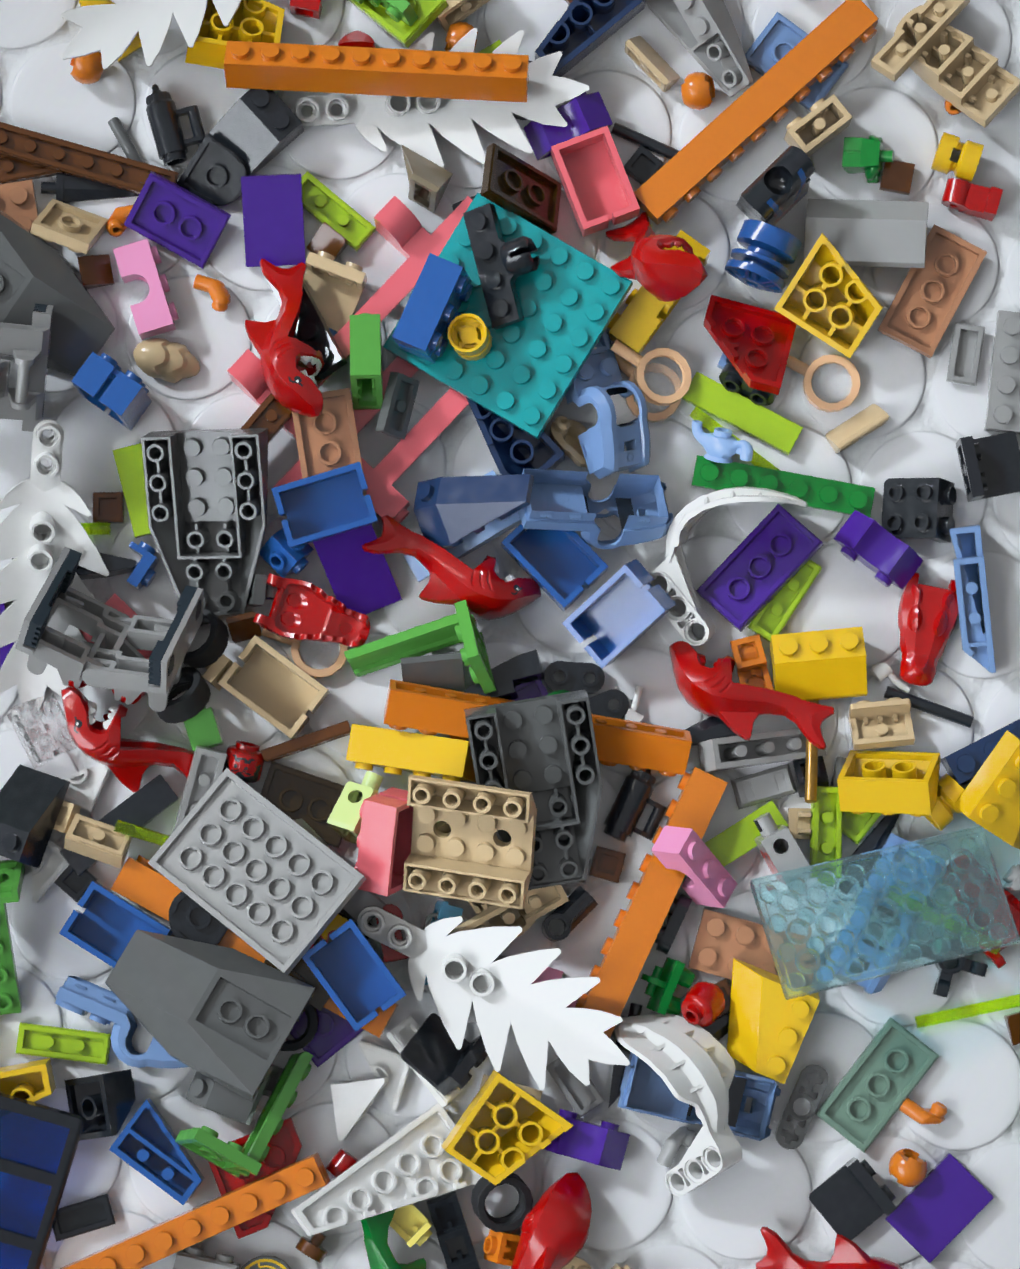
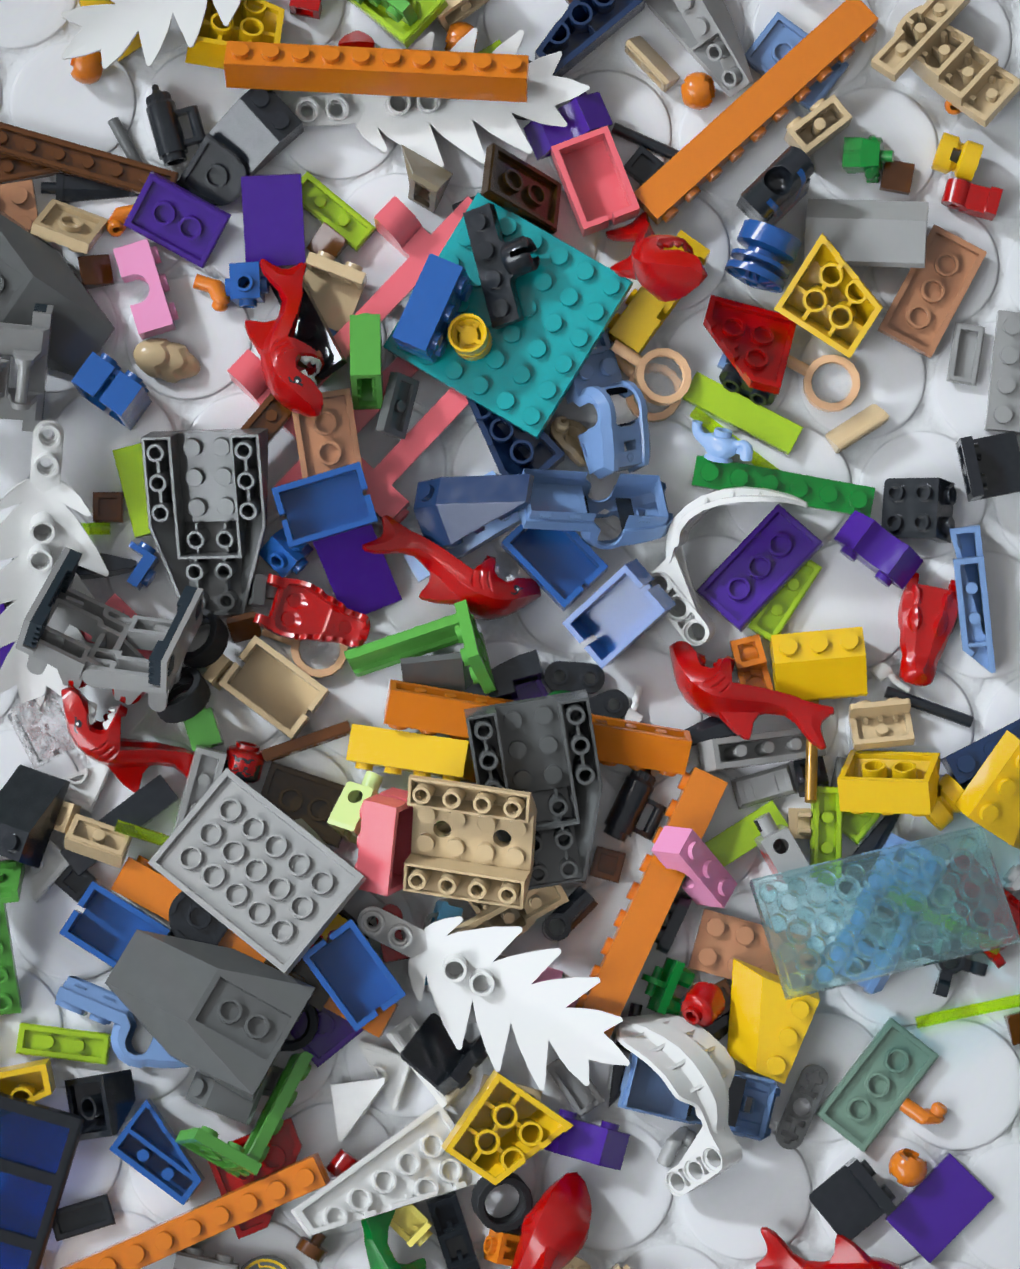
none -> blue brick [225,262,270,308]

